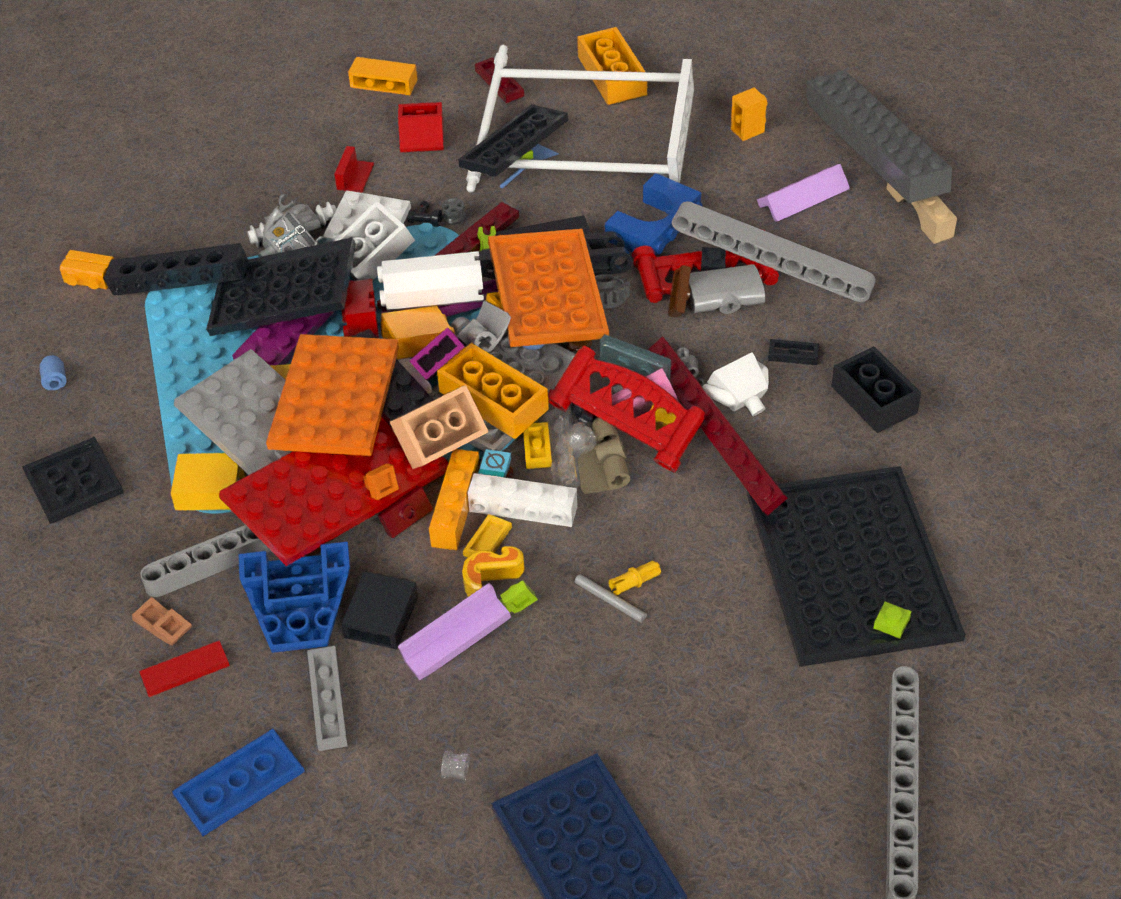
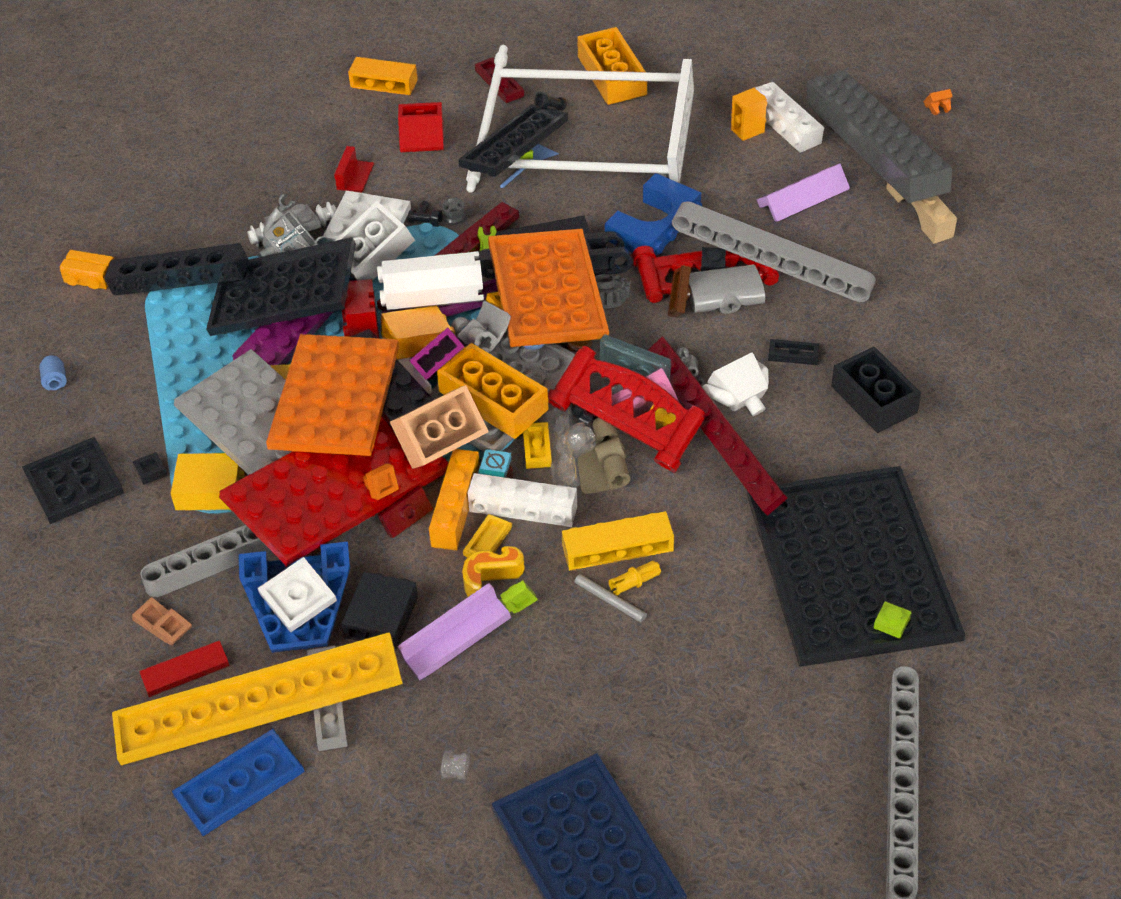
none -> yellow plate [112,632,403,765]
none -> black plate [132,452,167,485]
none -> white plate [258,557,337,632]
none -> black piece [534,92,567,111]
none -> yellow brick [562,511,674,571]
none -> white brick [756,82,824,153]
none -> orange tile [923,89,953,115]

